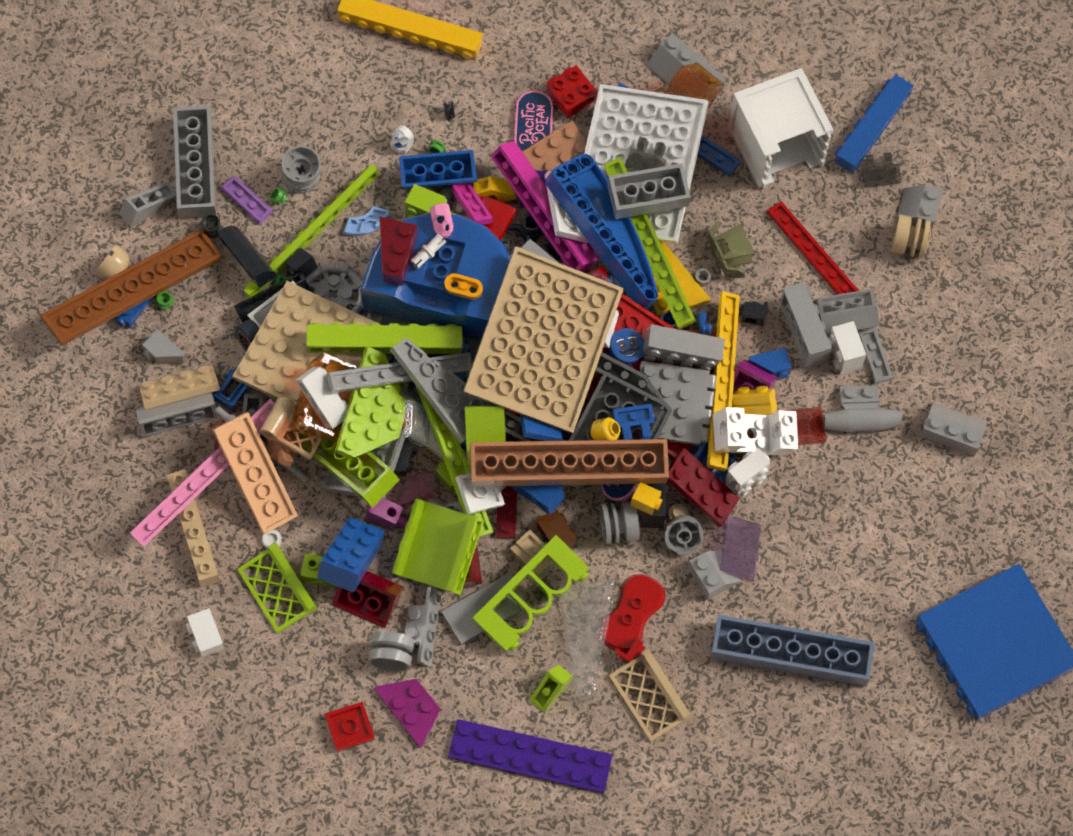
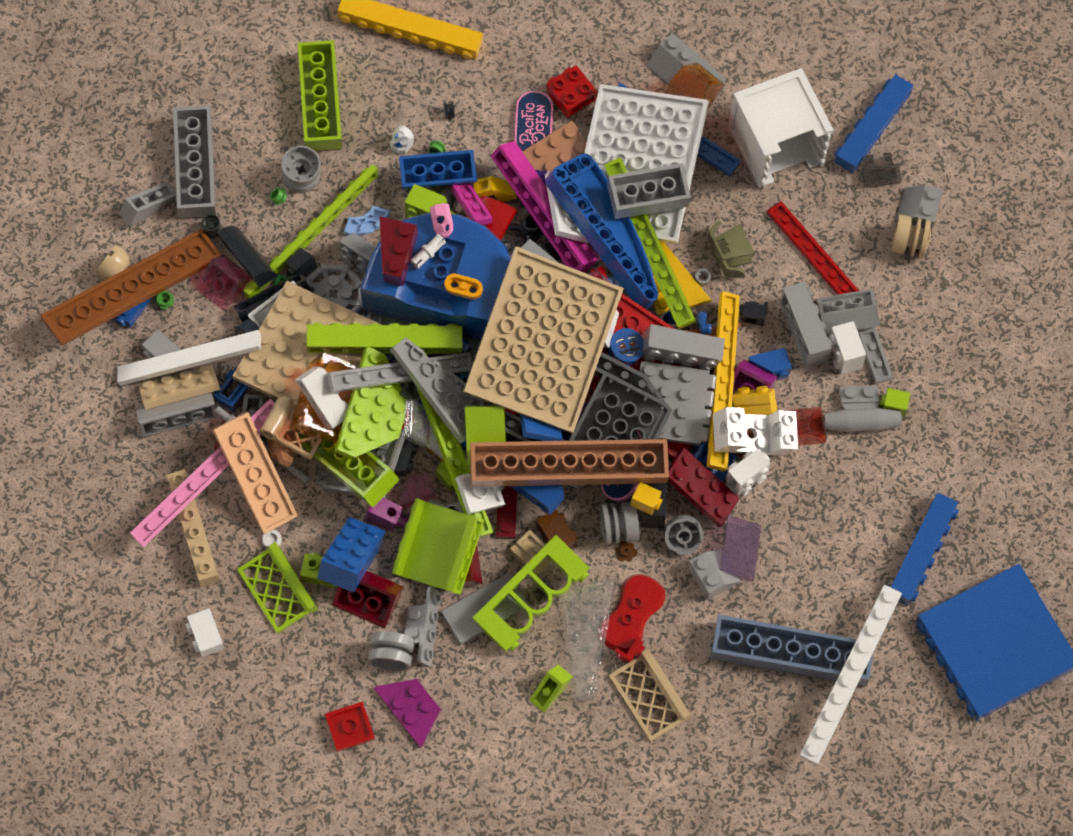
medium lavender tile [221,175,273,225] -> none
dark purple plate [448,719,613,794] -> none
yellow head [590,417,620,440] -> none
blue plate [613,404,655,440] -> none
clear smoke plate [625,136,667,171] -> none
tan plate [669,504,688,519] -> none
light grey slope [921,403,987,457] -> none
none -> white tile [117,330,261,386]
none -> clear pink slope [196,255,251,311]
none -> lime brick [298,40,342,151]
none -> light grey slope [339,233,376,275]
none -> reddish brown plant [615,541,638,562]
none -> white plate [799,585,902,766]
none -> lime brick [880,388,910,417]
none -> blue brick [891,492,959,606]

